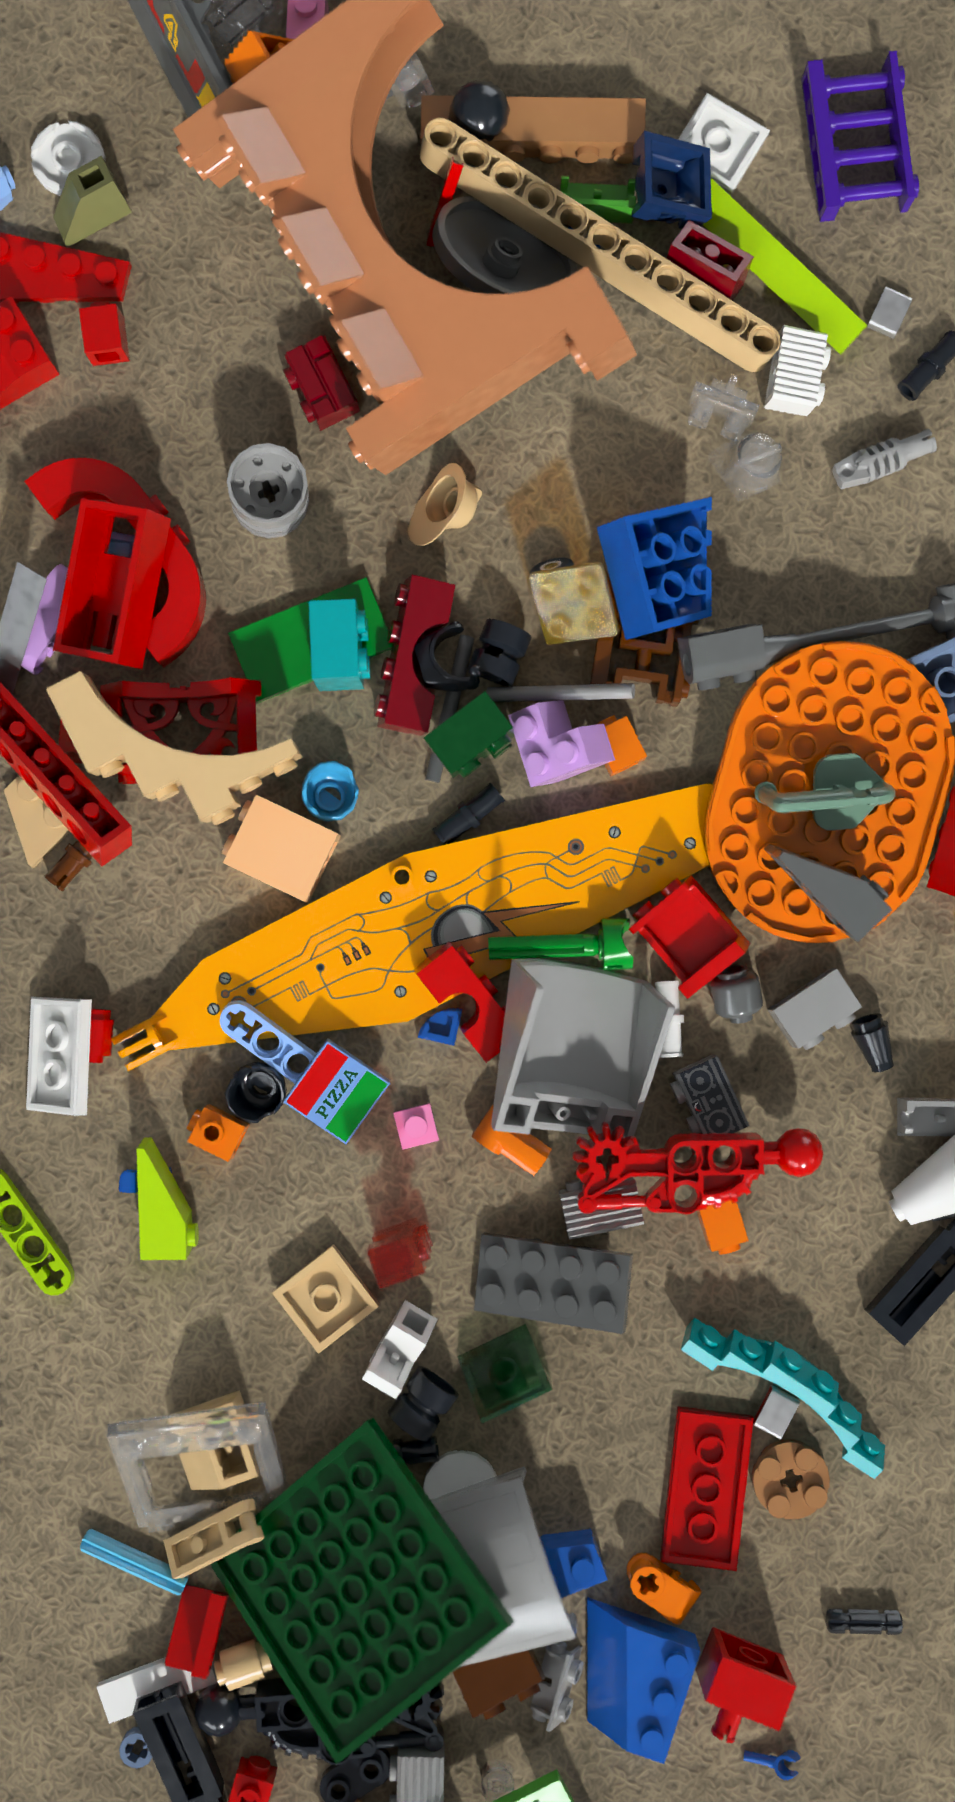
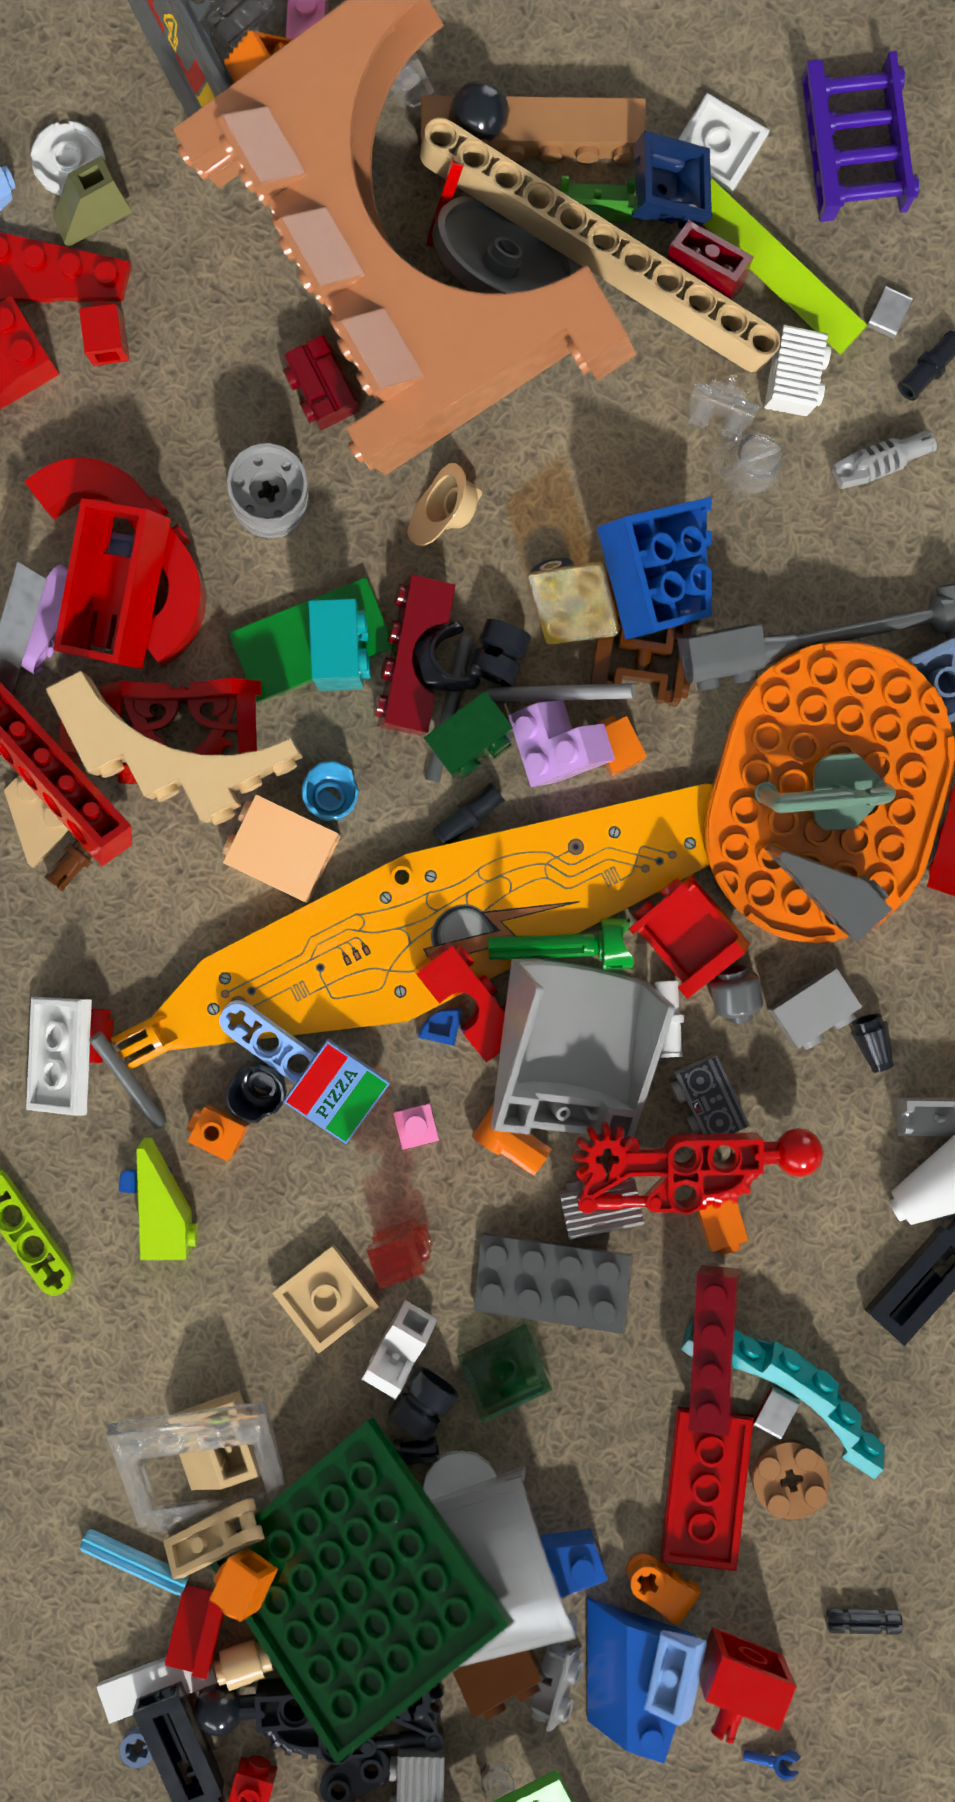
none -> dark grey bar [89,1032,166,1129]
none -> orange brick [209,1547,278,1622]
none -> light blue slope [645,1630,707,1726]
none -> dark red arch [689,1265,740,1435]

